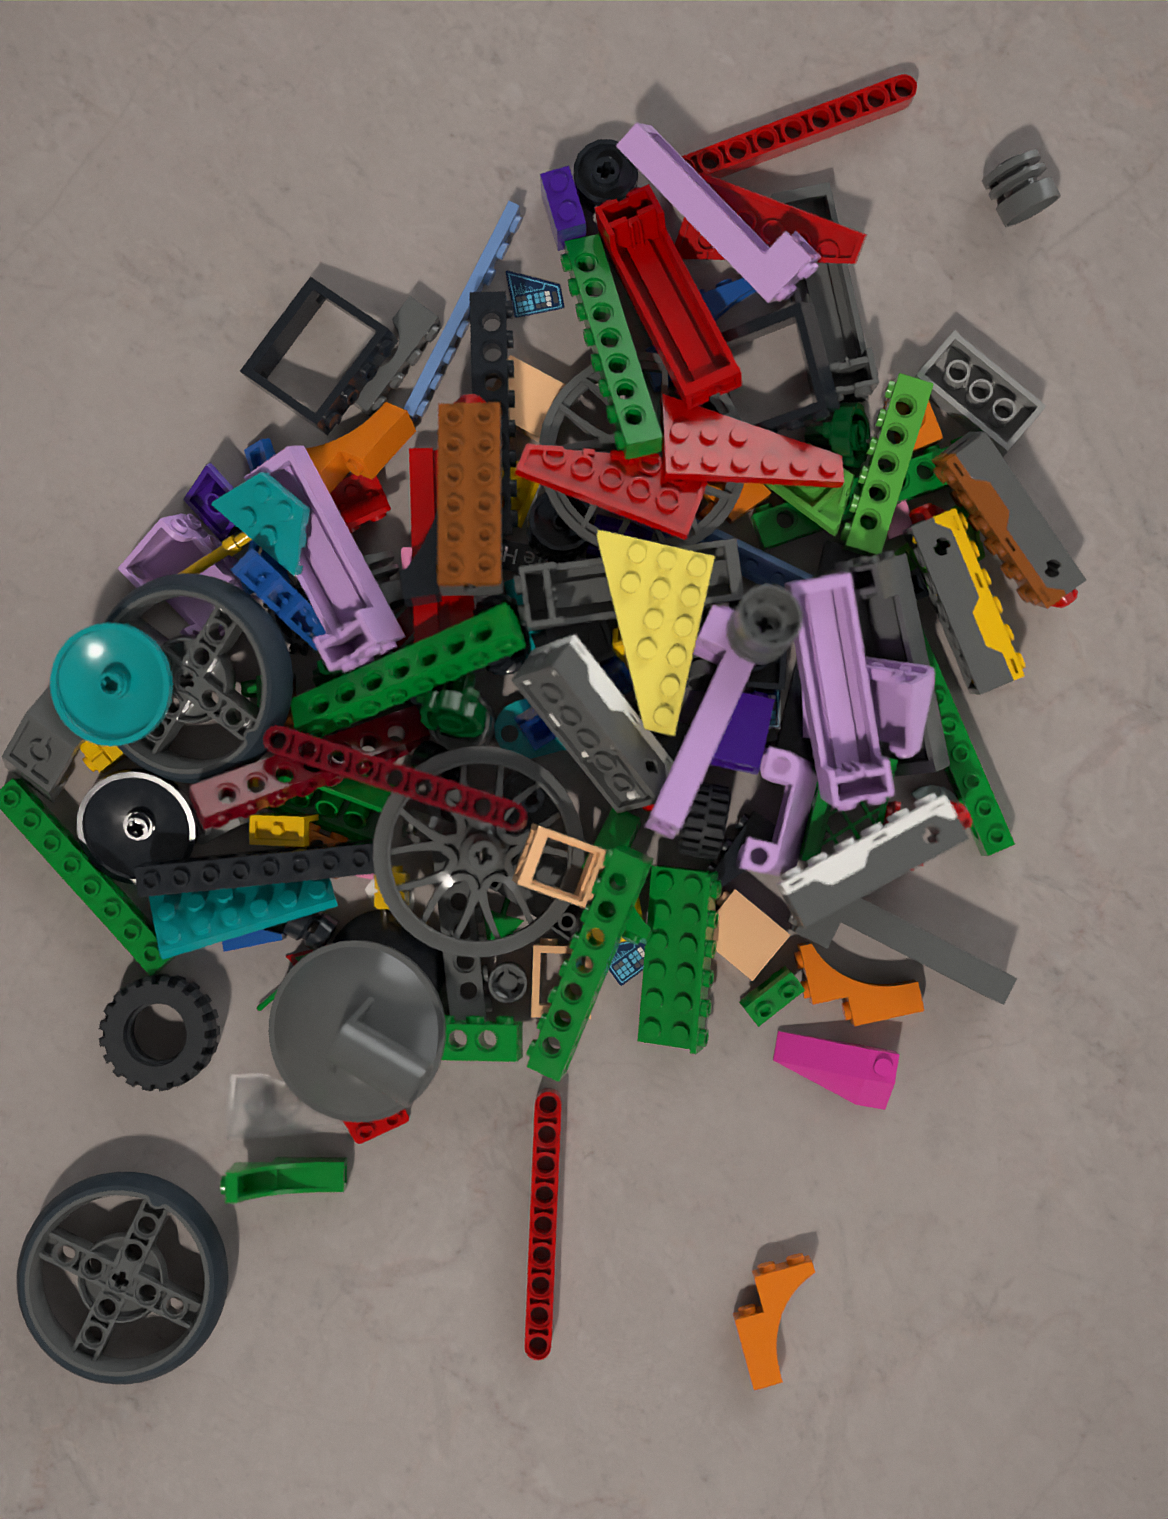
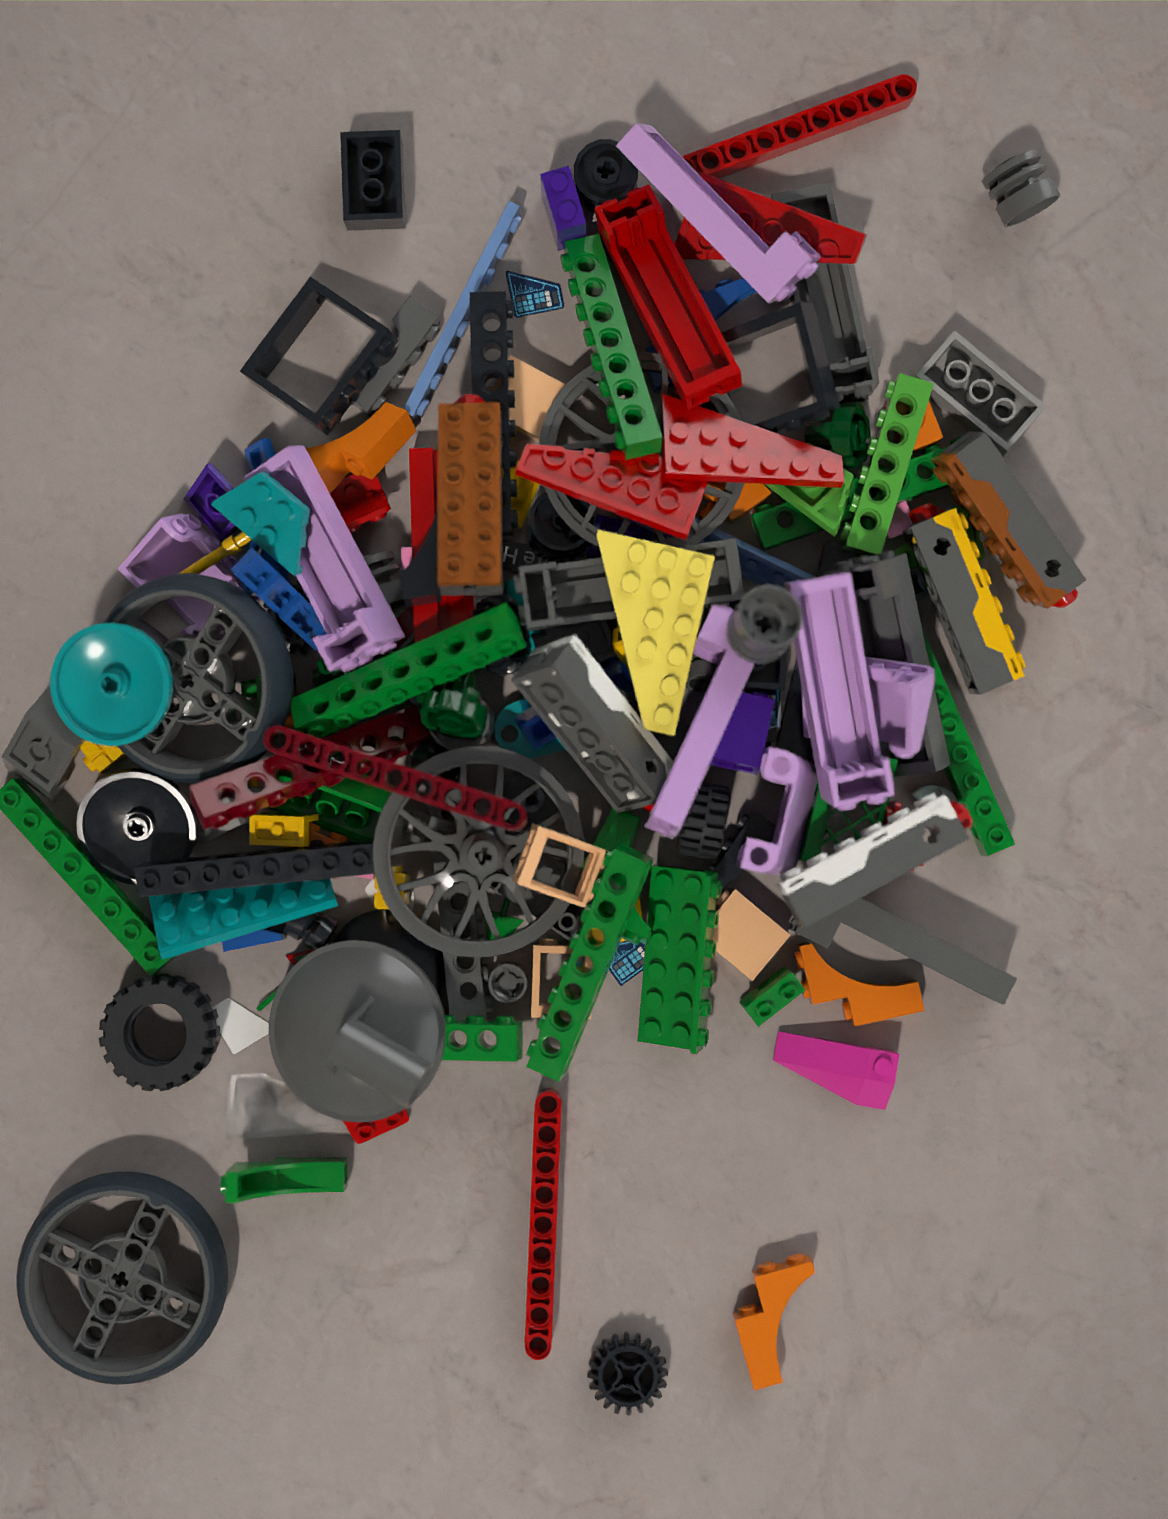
none -> white sticker [212,998,269,1054]
none -> black brick [340,130,406,231]
none -> black gear [587,1331,668,1415]

